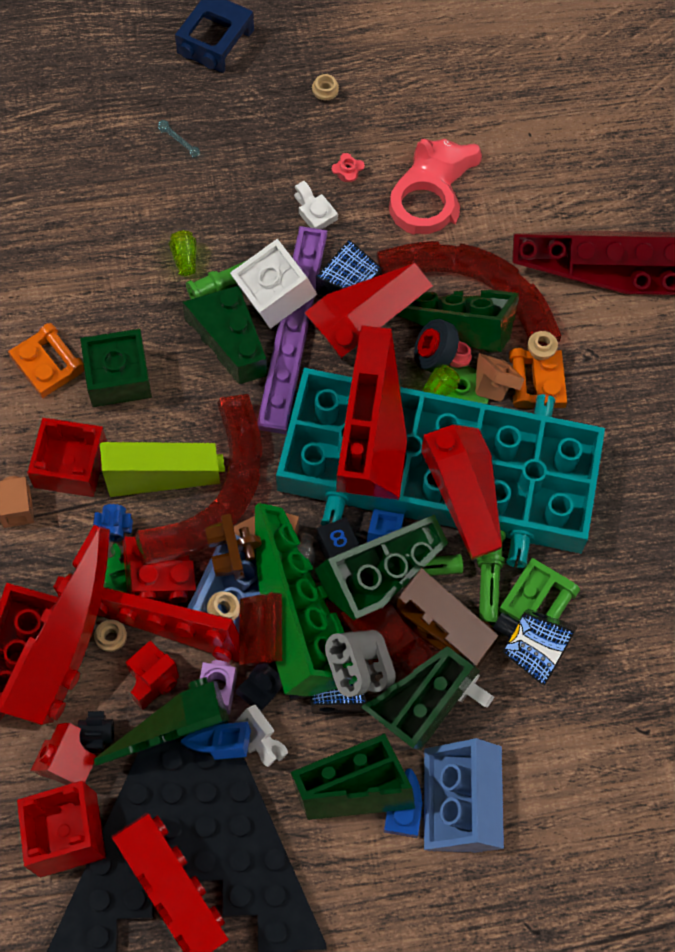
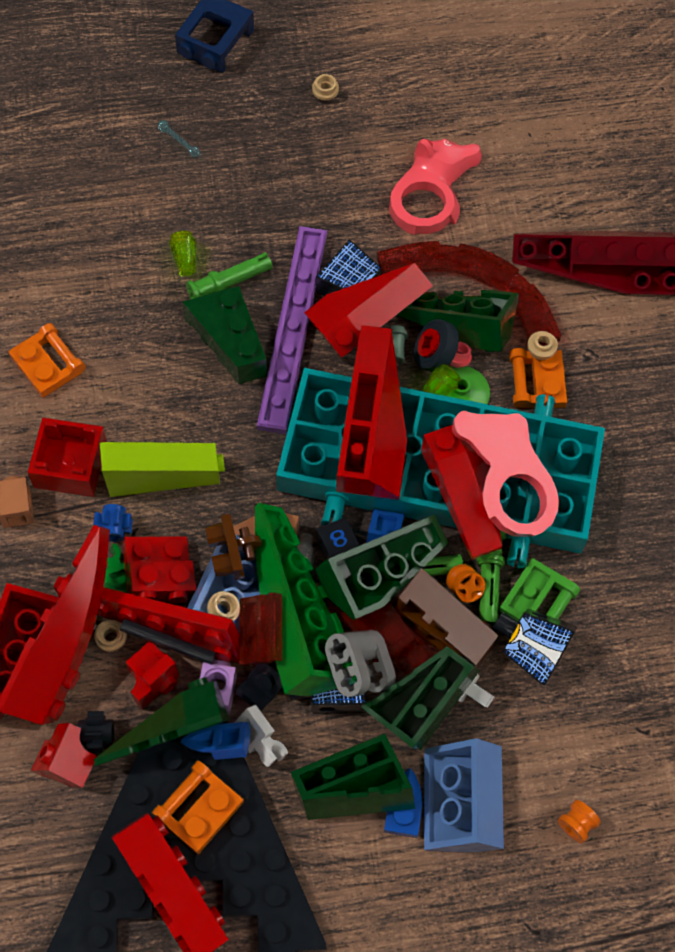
red container [17,780,106,878] -> none
dark green container [80,329,152,407] -> none
clear red plate [134,394,262,565] -> none
white container [230,239,318,329] -> none
white plate [294,181,338,229] -> none
coral plate [332,153,365,182] -> none
nougat slope [475,353,524,402] -> none
none -> black bar [120,618,217,665]
none -> orange plate [151,760,244,855]
none -> sand green pin [388,325,408,365]
none -> orange wheel [446,564,486,603]
none -> coral animal [452,411,559,537]
none -> orange wheel [557,799,601,844]

